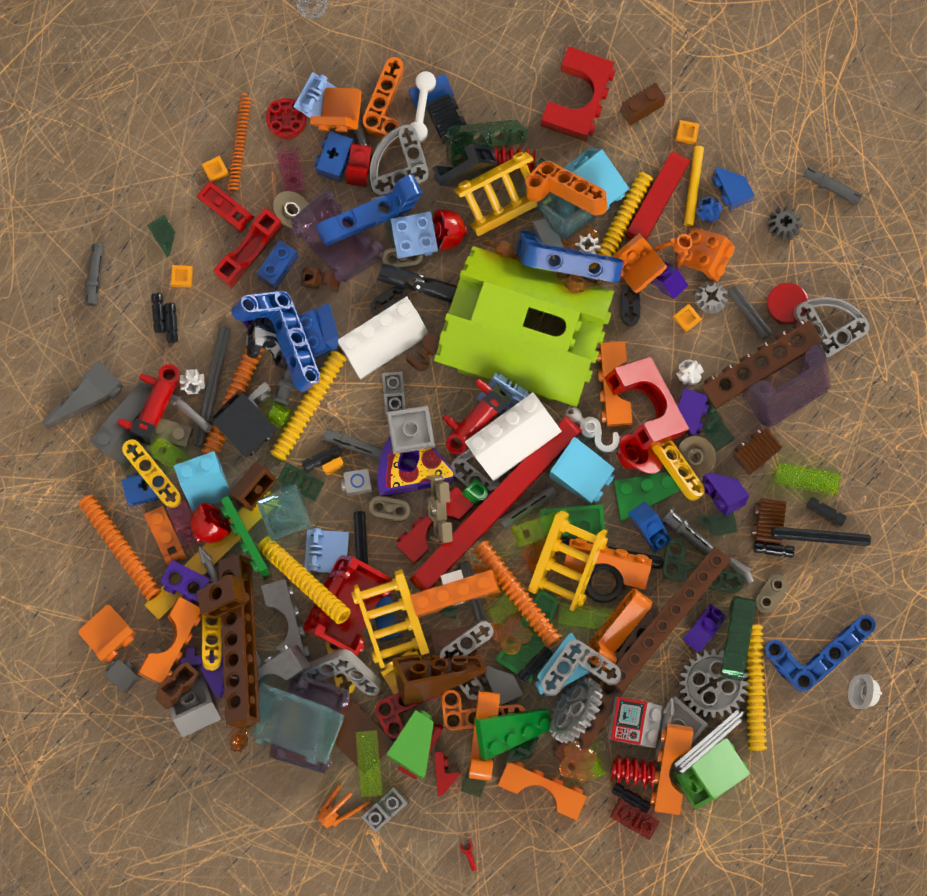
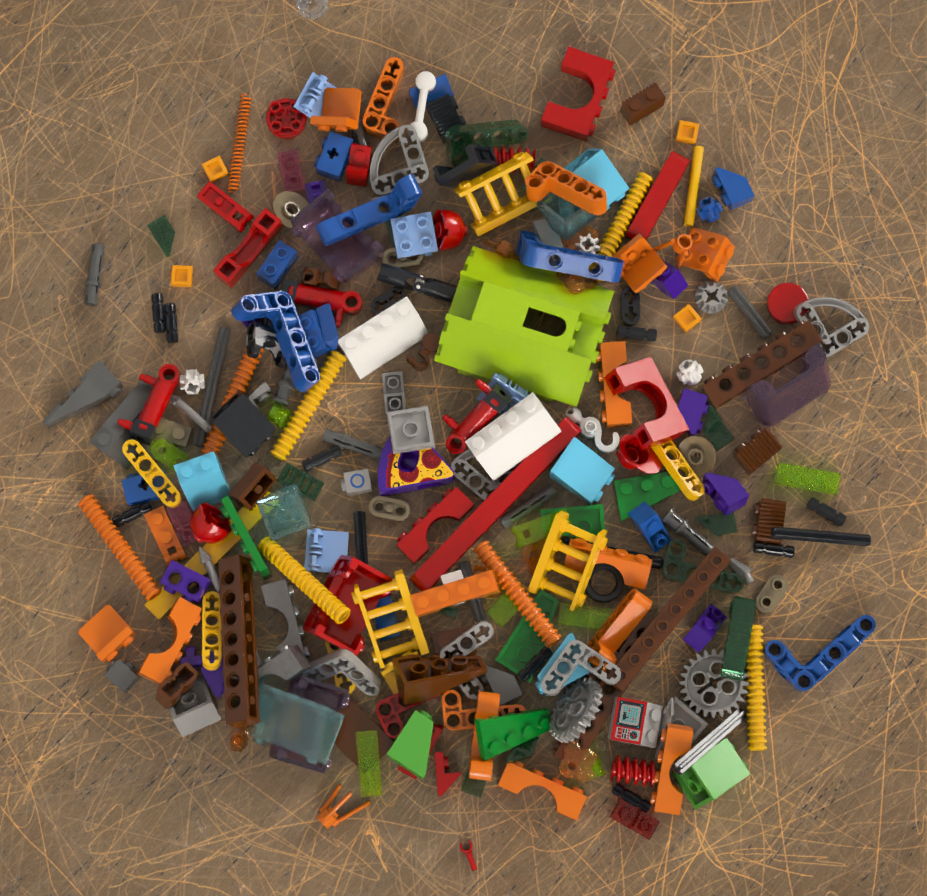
reddish brown brick [197,575,248,619] -> none
light orange tile [322,457,345,476] -> none
light grey slope [361,786,409,833] -> none
dark tan piece [426,474,453,543] -> none
green tile [462,478,488,504] -> none
clear orange plate [492,614,533,654] -> none
dark grey gear [767,206,803,242] -> none
dark grey pin [803,165,863,206] -> none
white piece [848,674,882,709] -> none
none -> black axle [112,501,152,528]
none -> red piece [282,279,362,328]
none -> dark purple tile [305,180,329,205]
none -> black axle [616,325,657,342]

